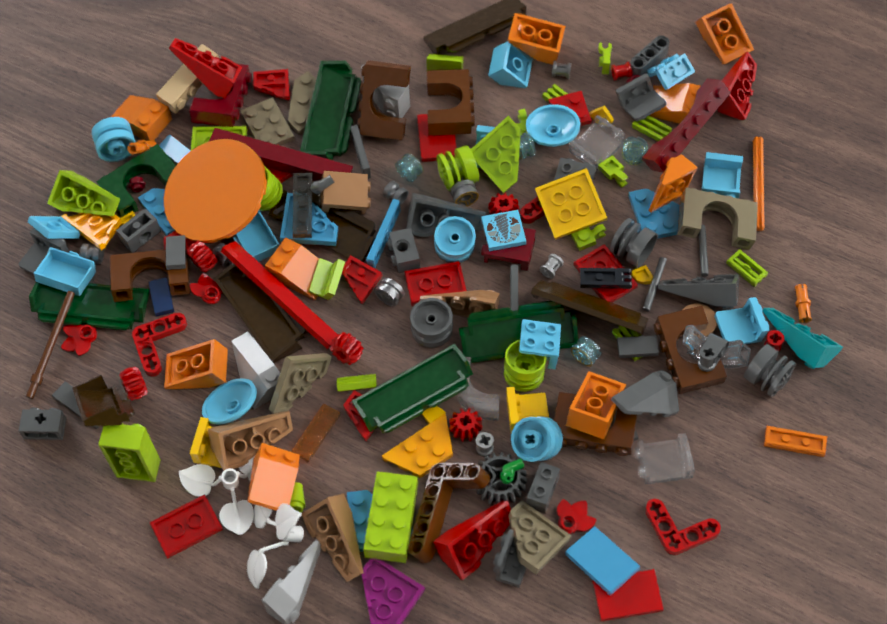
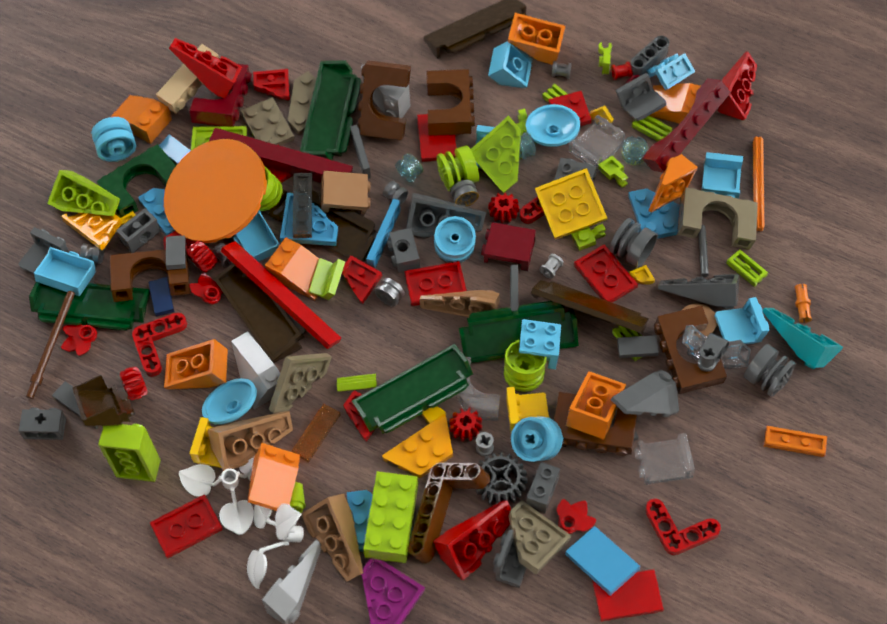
medium azure tile [28,216,80,239] -> none
orange pin [128,140,157,154] -> none
dark red plate [128,177,146,193] -> none
dark grey arm [310,175,335,194] -> none
red gear [329,332,364,365] -> none
dark grey wheel [410,298,453,348] -> none
lime panel [426,54,463,71] -> none
medium azure tile [481,210,526,251] -> none
green arm [500,458,524,484] -> none
clear light blue wheel [571,336,602,367] -> none
black hinge [580,268,632,289] -> none
dark grey bar [643,257,667,311] -> none
orange slope [695,3,754,65] -> none
red bush [764,330,784,352] -> none

